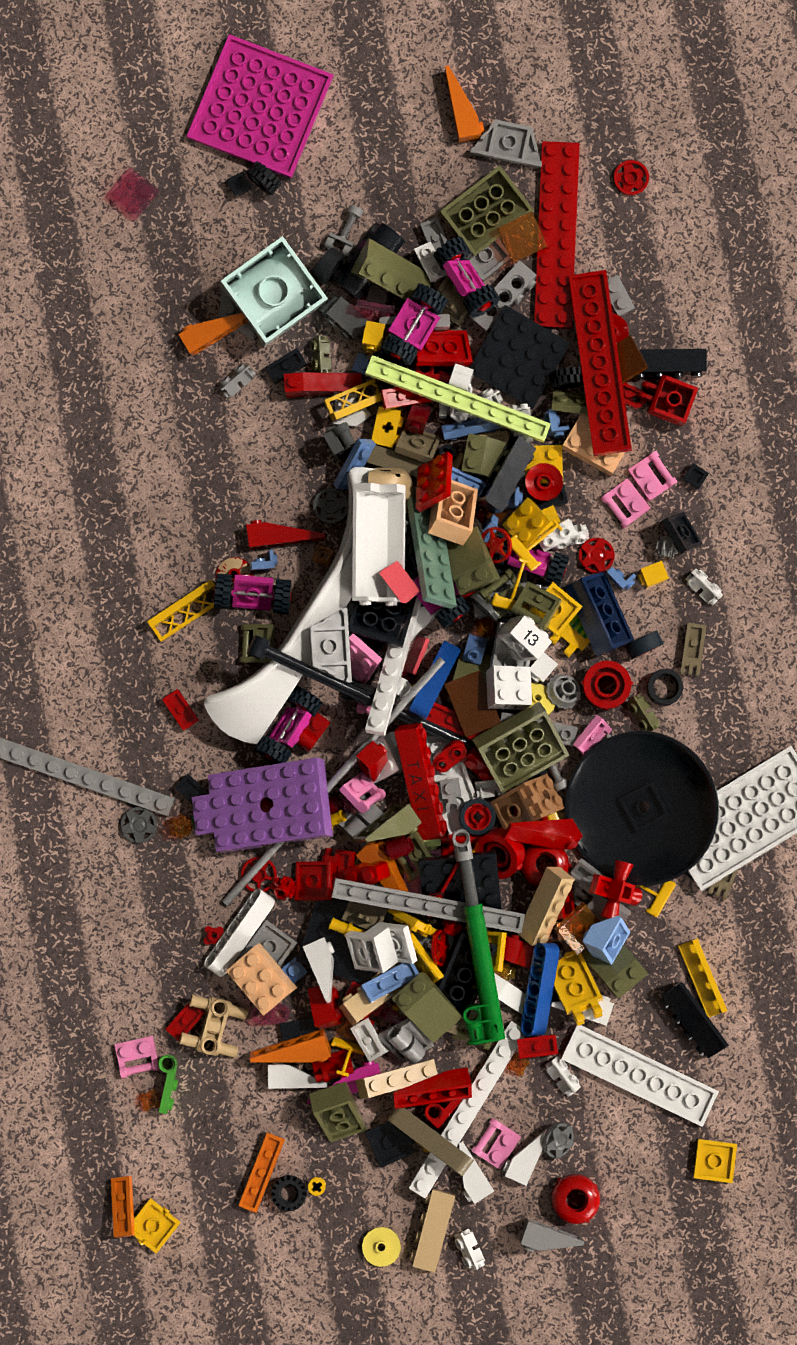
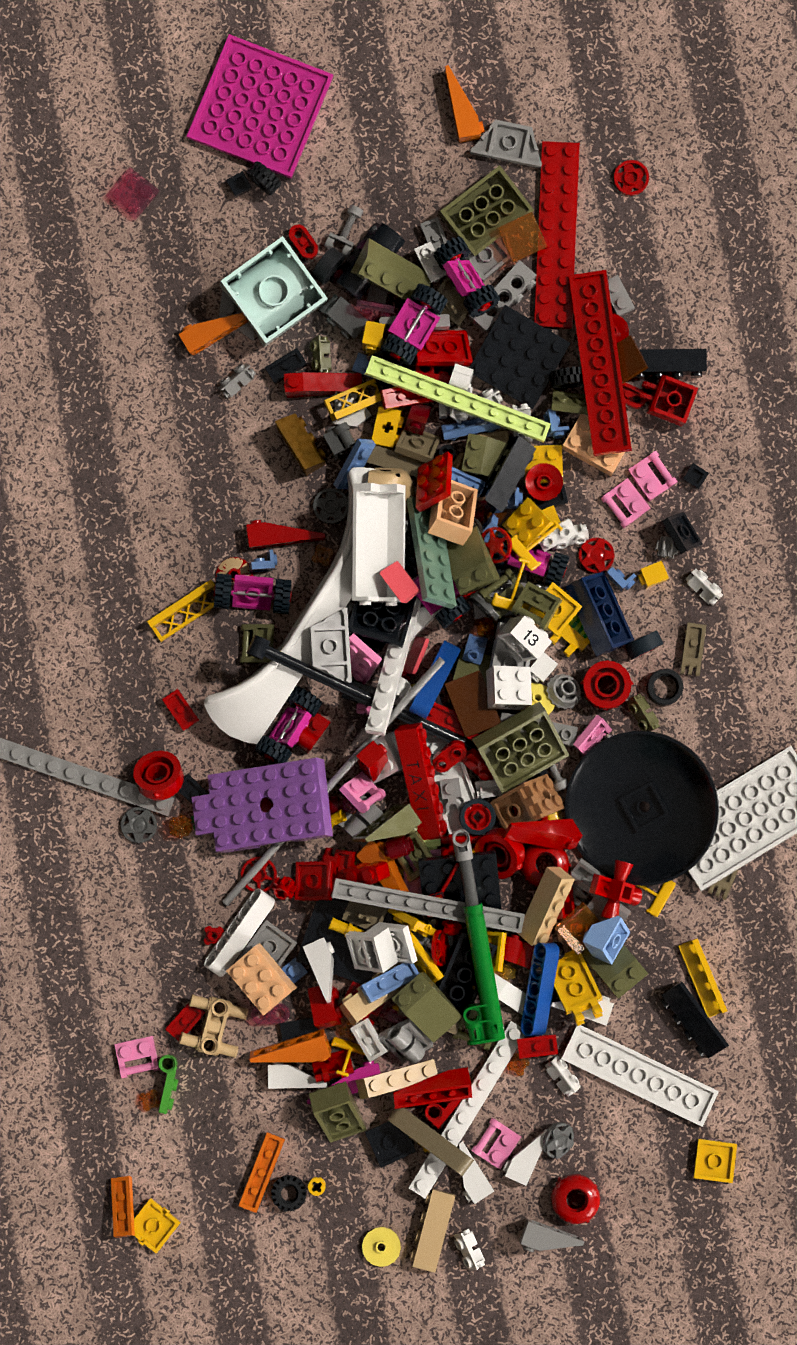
none -> red piece [133,751,184,801]
none -> pearl gold slope [275,413,327,476]
none -> red plate [289,224,318,260]

